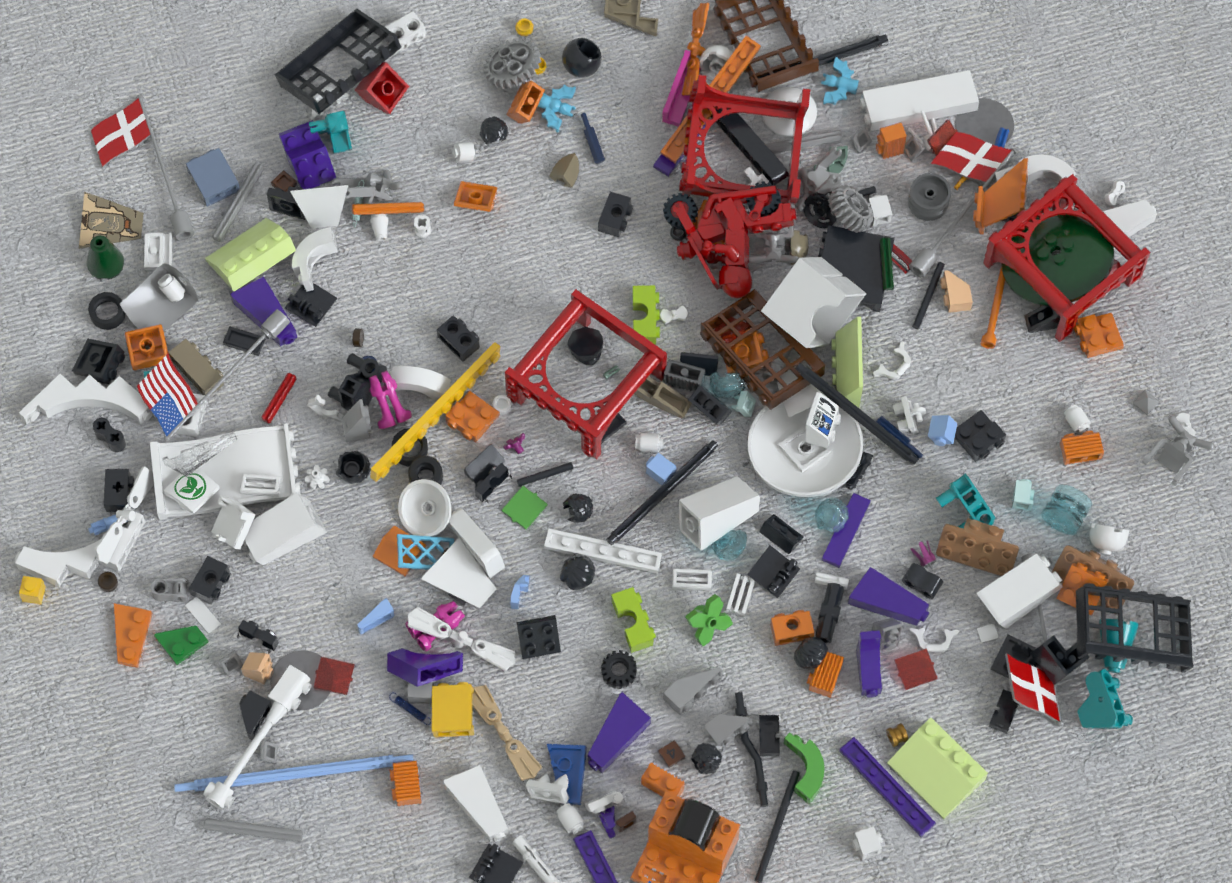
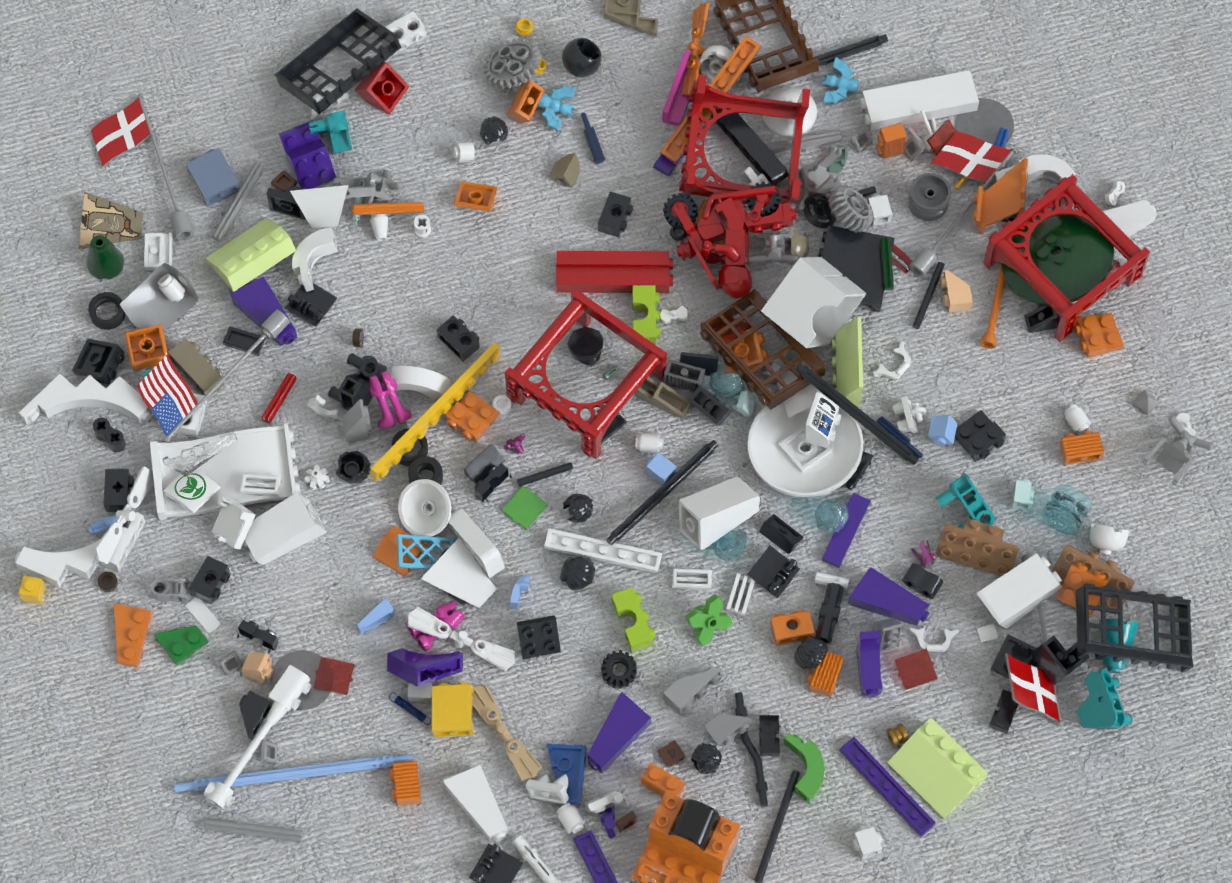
none -> red brick [556,251,673,293]

